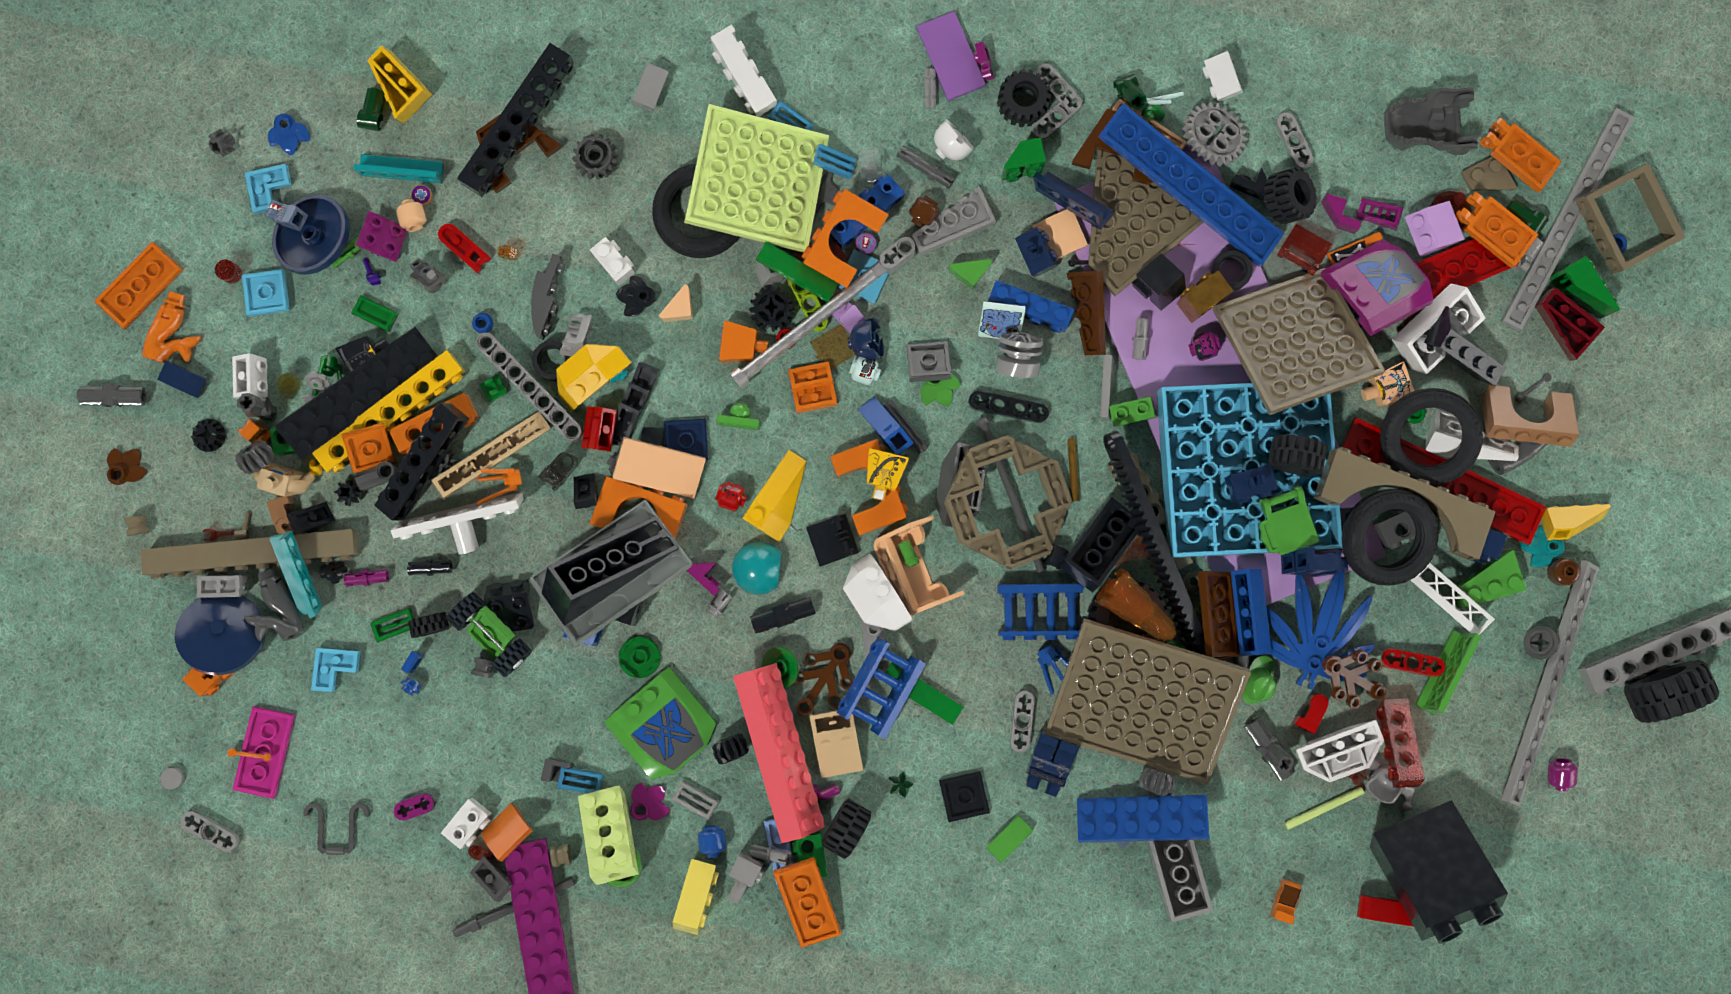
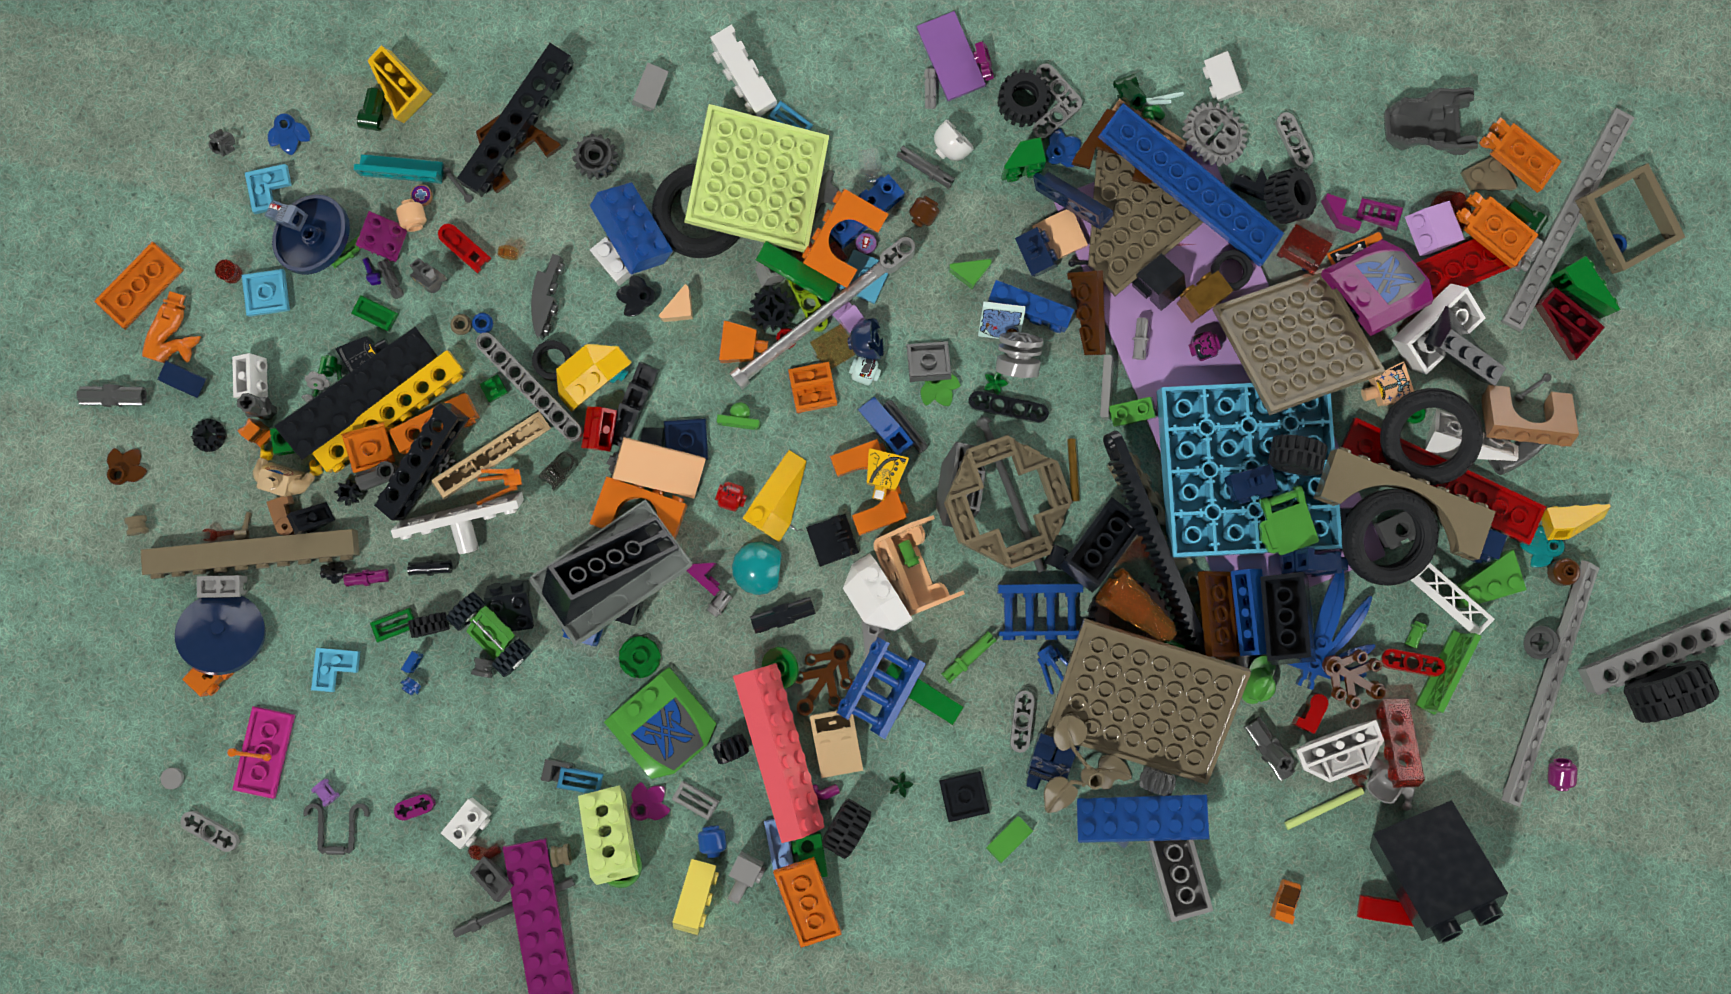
dark grey gear [235,440,274,474] -> none
dark grey piece [244,568,305,641] -> none
teal fence [269,531,322,618] -> none
clear yellow tile [277,373,300,395] -> none
orange slope [481,803,533,862] -> none
light grey hinge [560,314,592,356] -> none
black slope [574,473,599,509] -> none
light grey axle [750,845,792,866] -> none
dark azure tile [813,144,856,180] -> none
light grey wing [912,186,996,256] -> none
none -> medium lavender bush [311,779,340,807]
none -> dark grey axle [377,259,404,299]
none -> dark grey hinge [443,168,473,203]
none -> dark tan plate [450,314,472,335]
none -> blue brick [590,182,673,275]
none -> bright green pin [941,631,997,684]
none -> green plant [984,372,1008,395]
none -> dark tan plant [1044,714,1132,813]
none -> blue plate [1045,129,1081,168]
none -> black brick [1260,572,1316,665]
none -> bright green pin [1404,621,1427,649]

